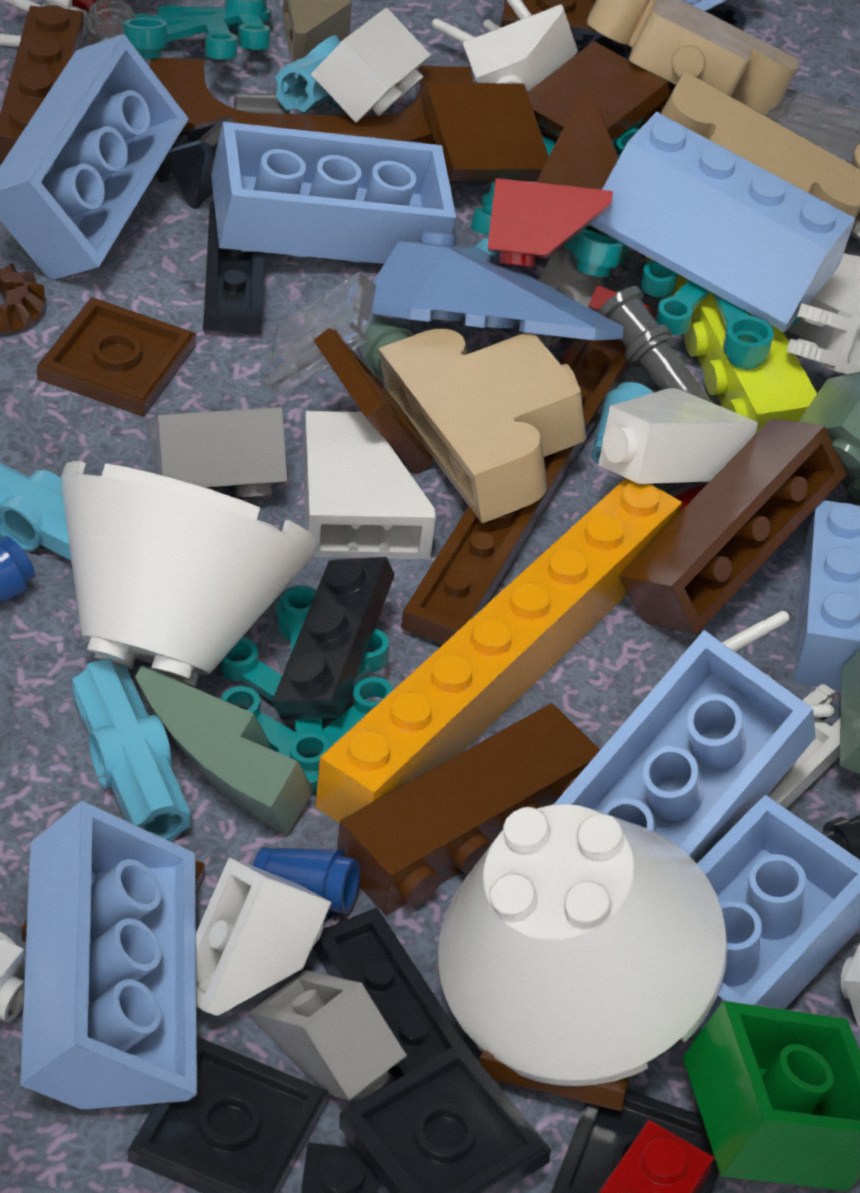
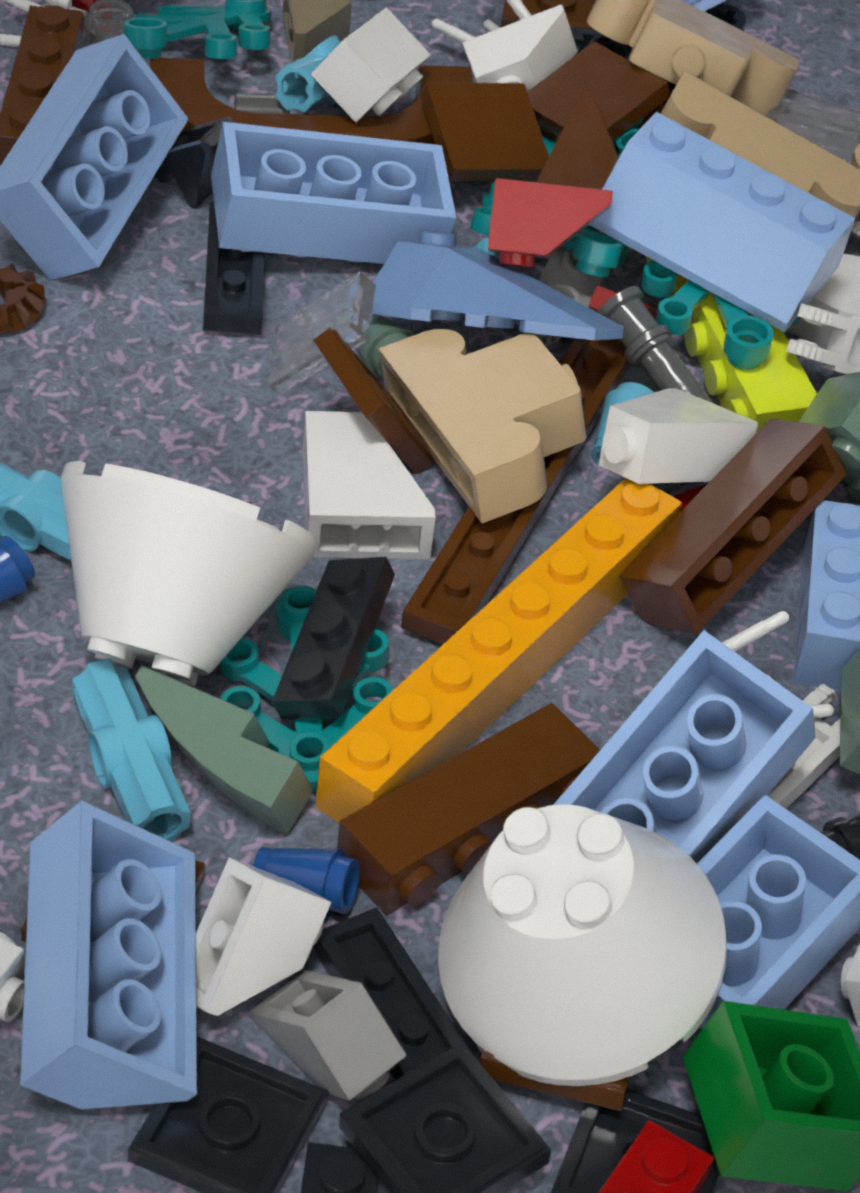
reddish brown tile [37,297,196,417] -> none
light grey slope [146,407,287,498] -> none

